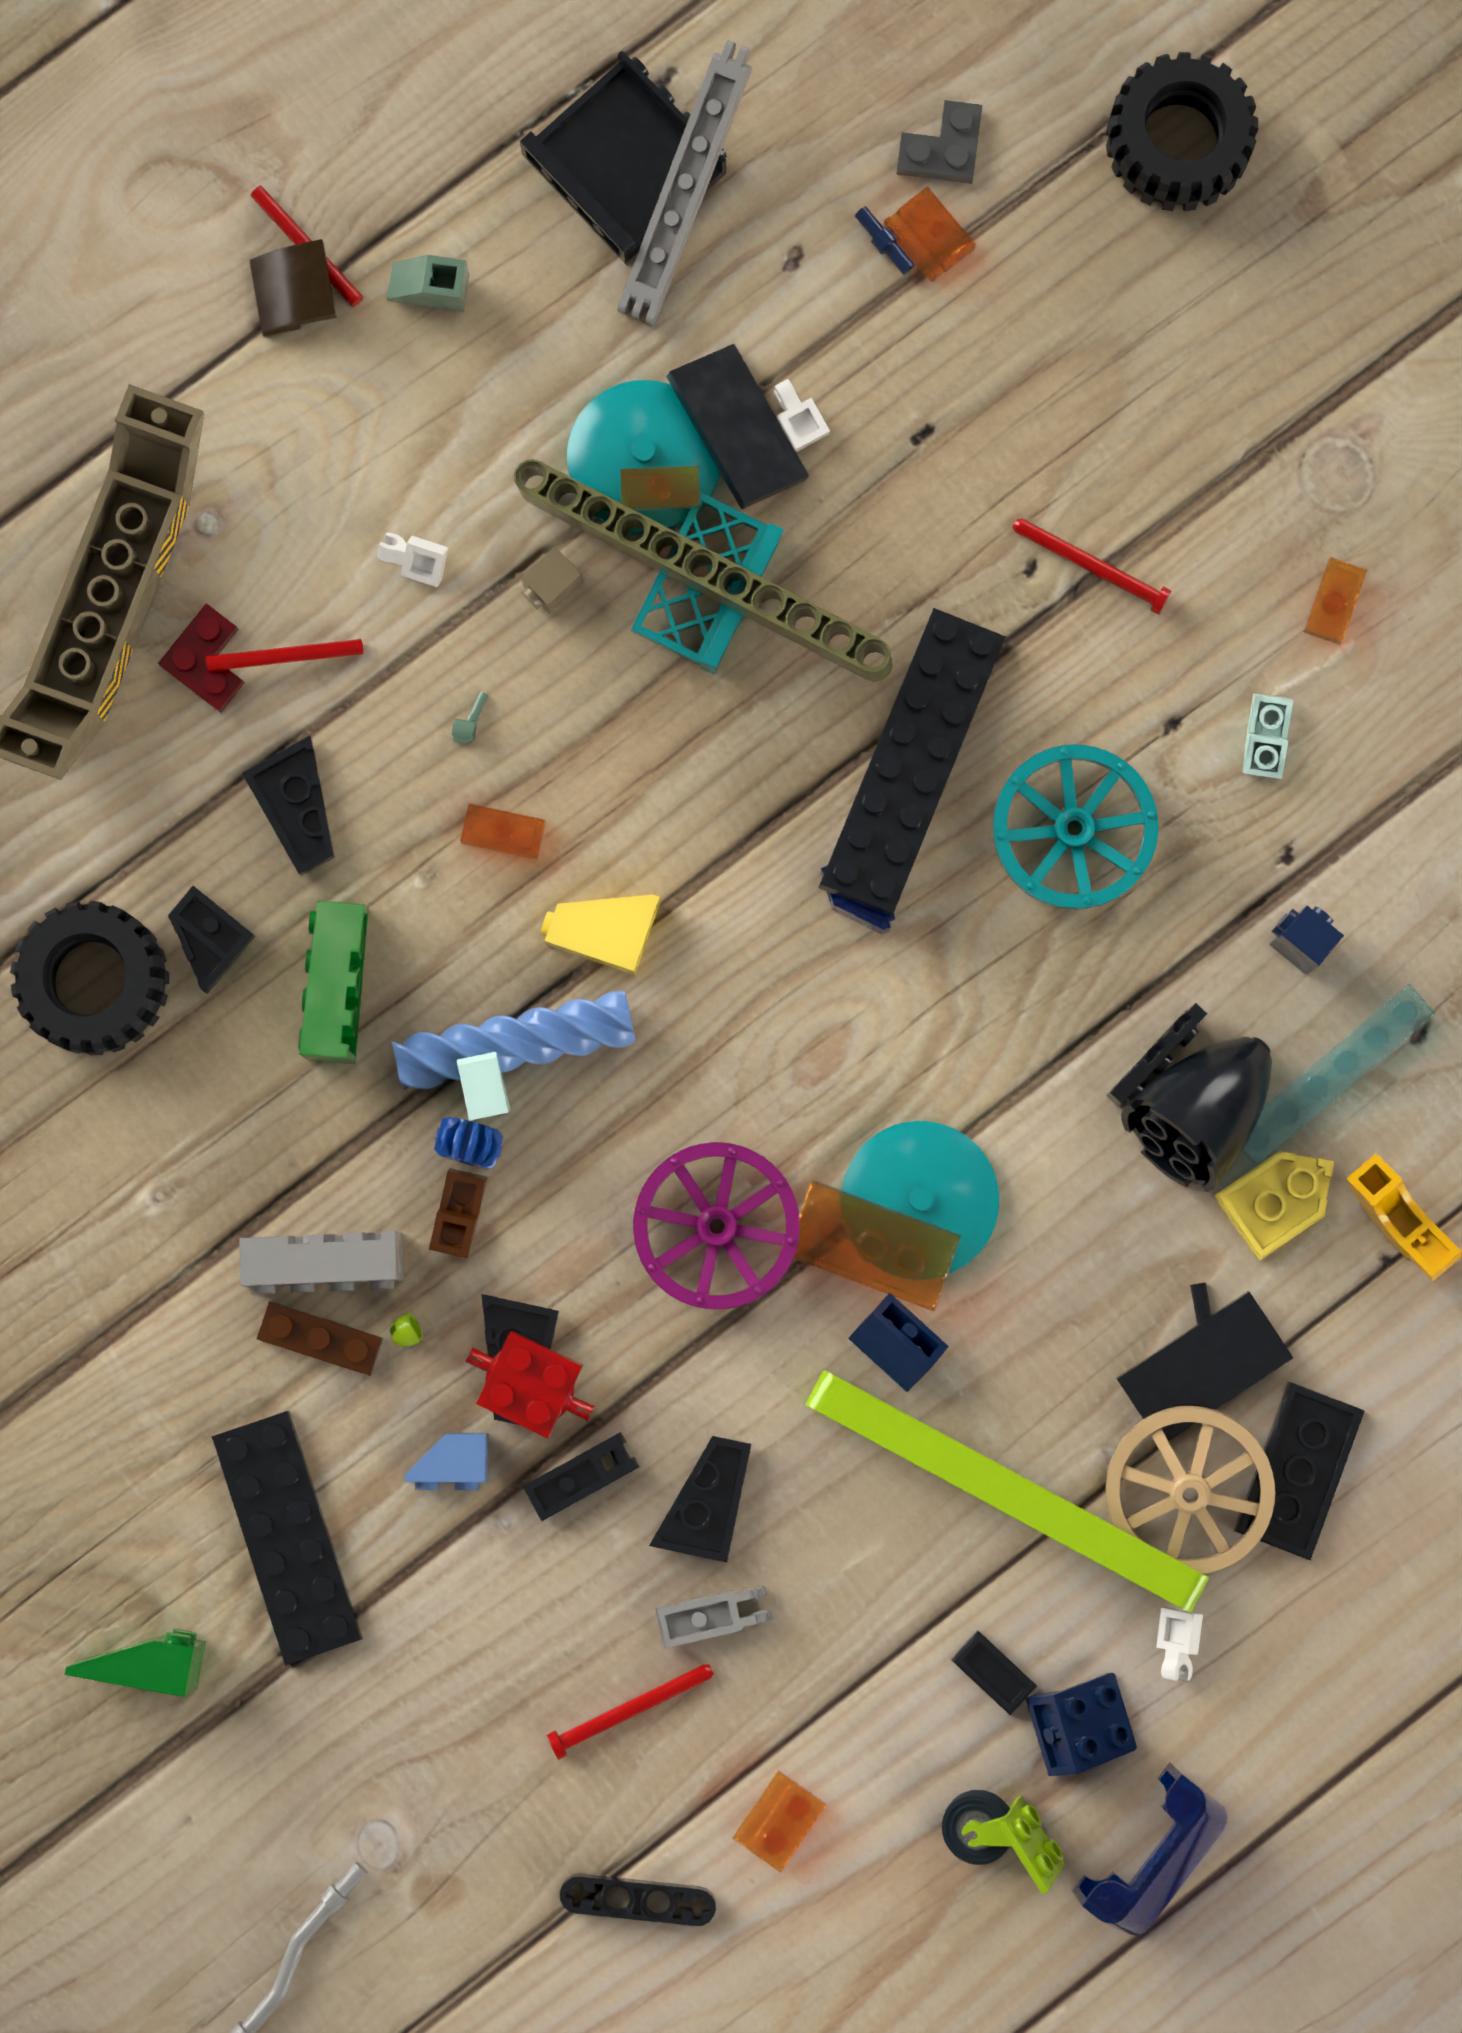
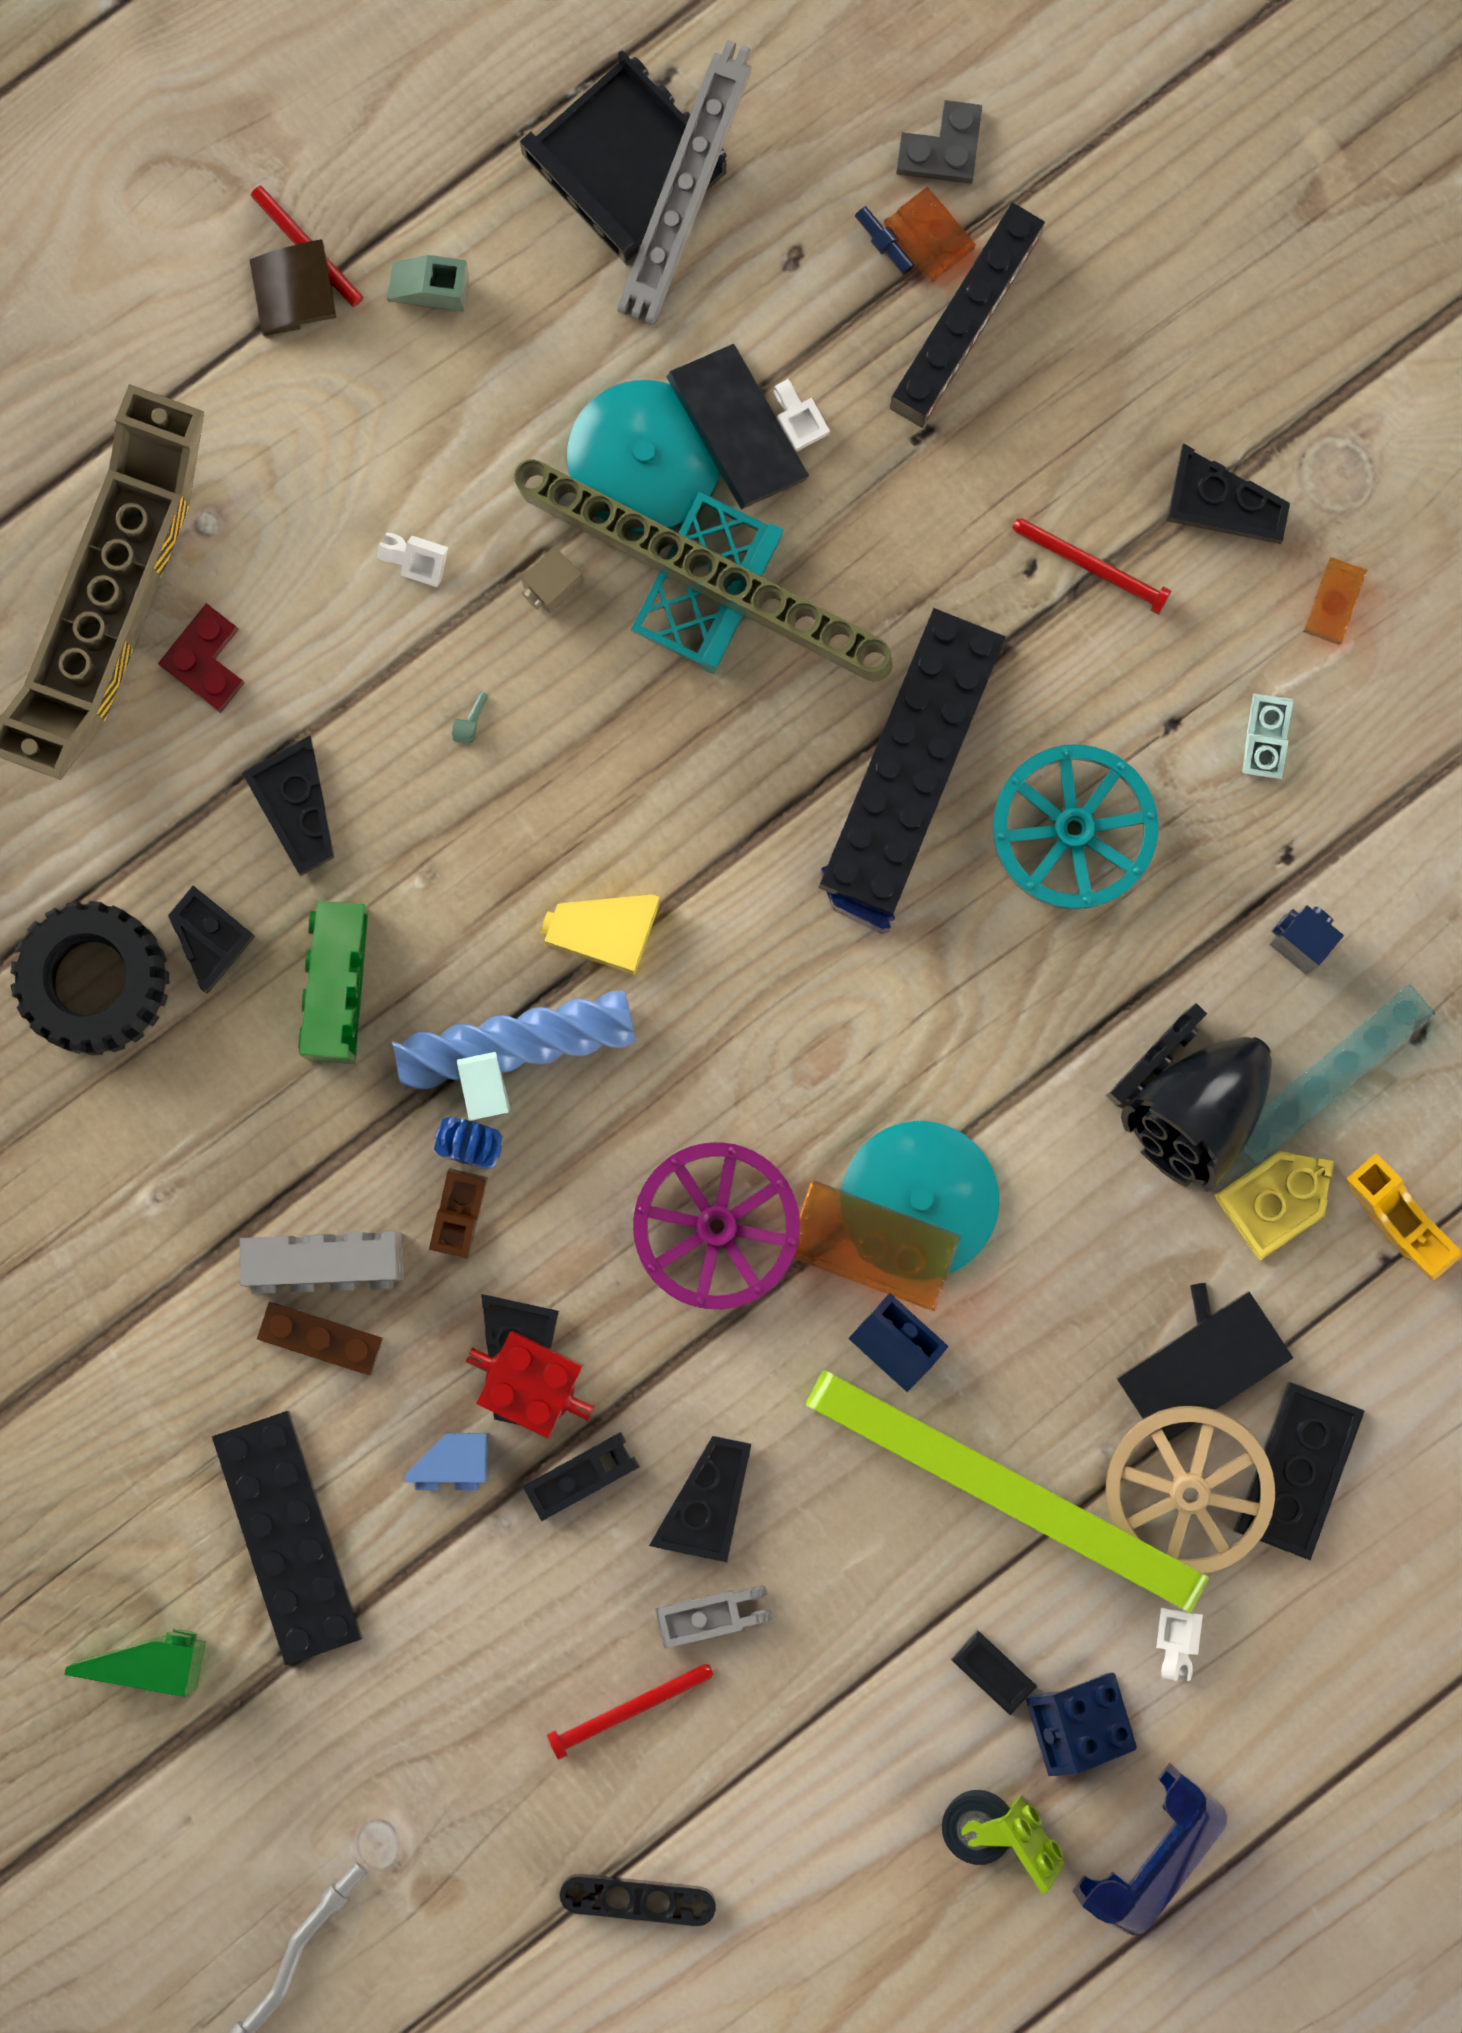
red bar [205,639,363,672] -> none
lime hinge [390,1312,423,1348] -> none
clear orange plate [460,804,546,860] -> none
clear orange plate [620,466,701,510] -> none
clear orange plate [733,1770,826,1873] -> none
black tyre [1106,52,1258,211] -> none
none -> black brick [890,202,1045,428]
none -> black wing [1167,443,1290,544]

